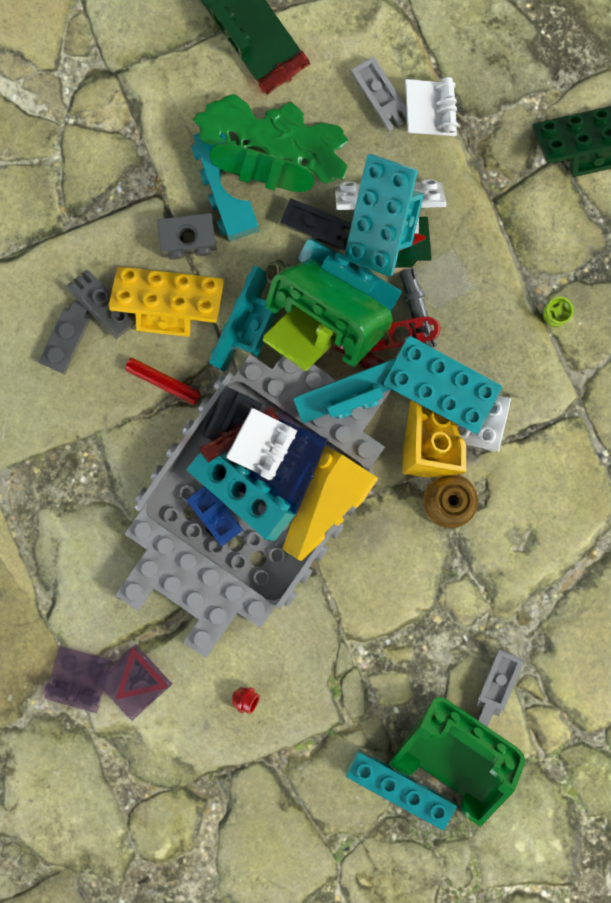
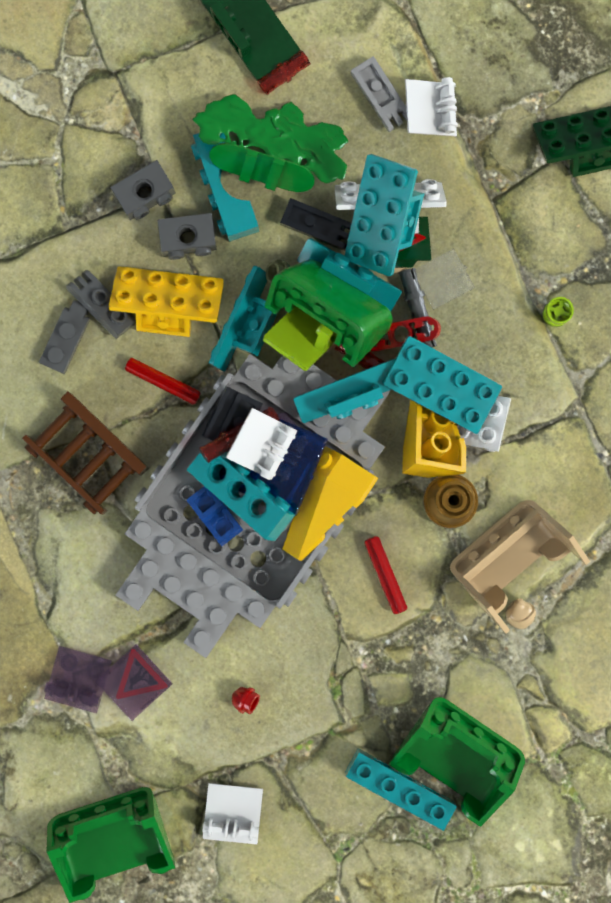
light grey hinge [476,649,524,727] -> none
none -> reddish brown fence [22,391,149,515]
none -> green windscreen [46,787,175,903]
none -> dark grey brick [110,160,176,220]
none -> white hinge [203,783,263,844]
none -> red axle [364,536,407,614]
none -> tan windscreen [450,500,590,634]
none -> tan piece [505,598,536,629]

